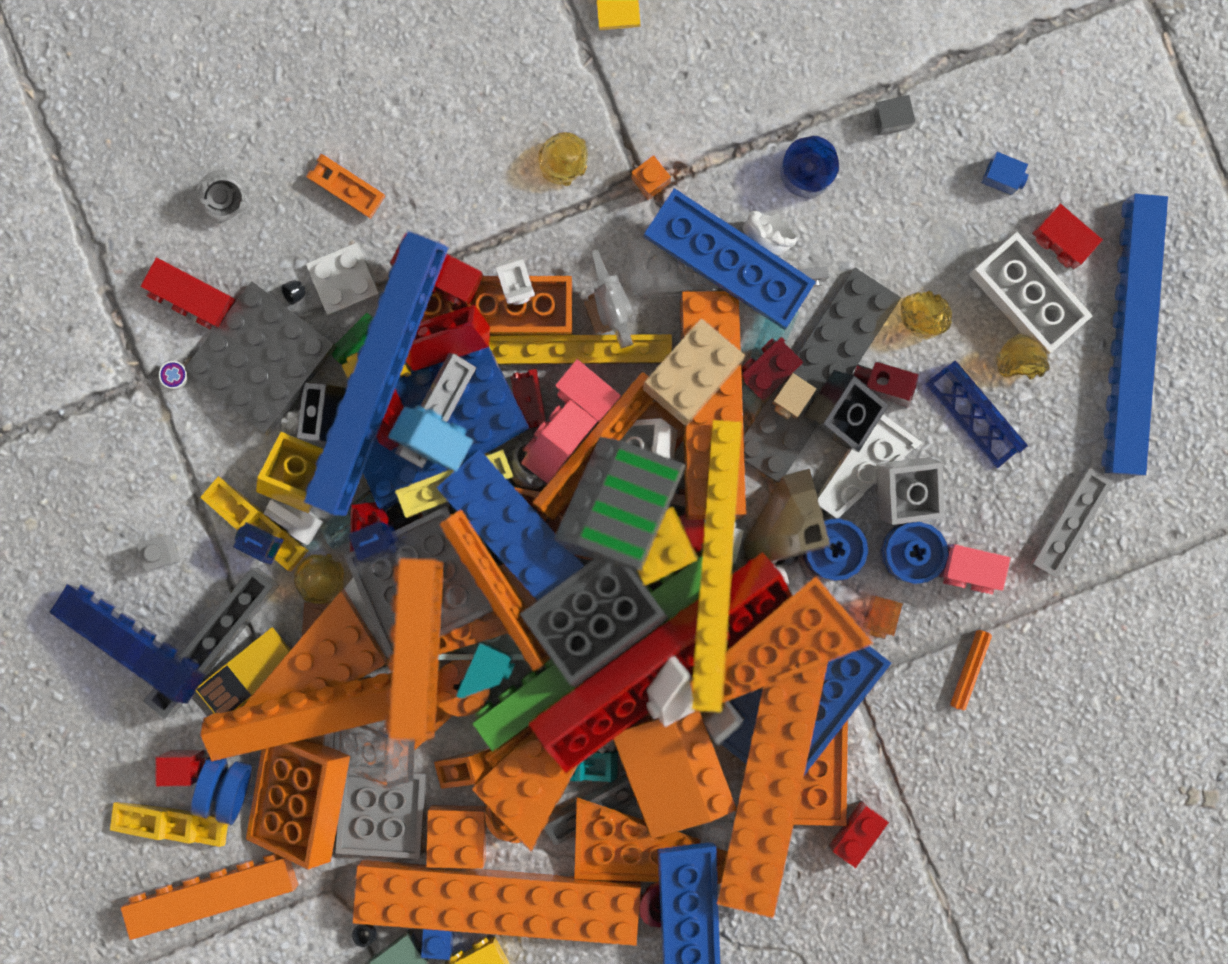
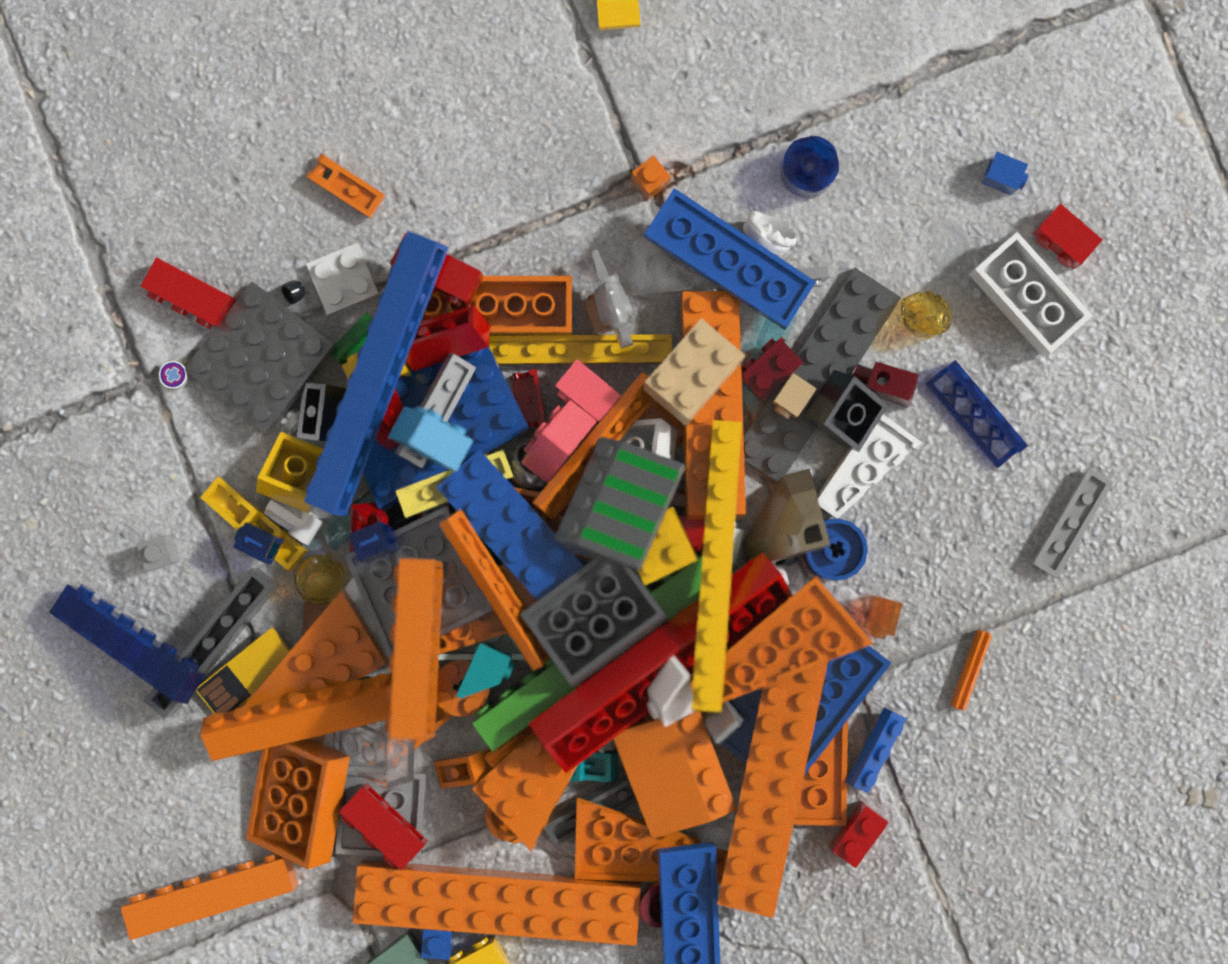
yellow slope [110,802,228,847] -> none
red brick [156,750,208,786] -> none
blue wheel [191,756,252,826] -> none
light grey hair [195,170,248,223] -> none
black hinge [352,924,377,947] -> none
orange brick [426,805,487,869] -> none
white bracket [495,256,534,305] -> none
clear yellow hair [538,132,588,186] -> none
dark grey brick [870,95,916,136] -> none
light grey brick [876,457,945,525] -> none
blue wheel [880,522,949,584] -> none
coral brick [938,544,1011,595] -> none
clear yellow hair [996,334,1050,380] -> none
blue brick [1102,193,1168,476] -> none
none -> red brick [339,783,428,871]
none -> blue plate [846,707,907,793]

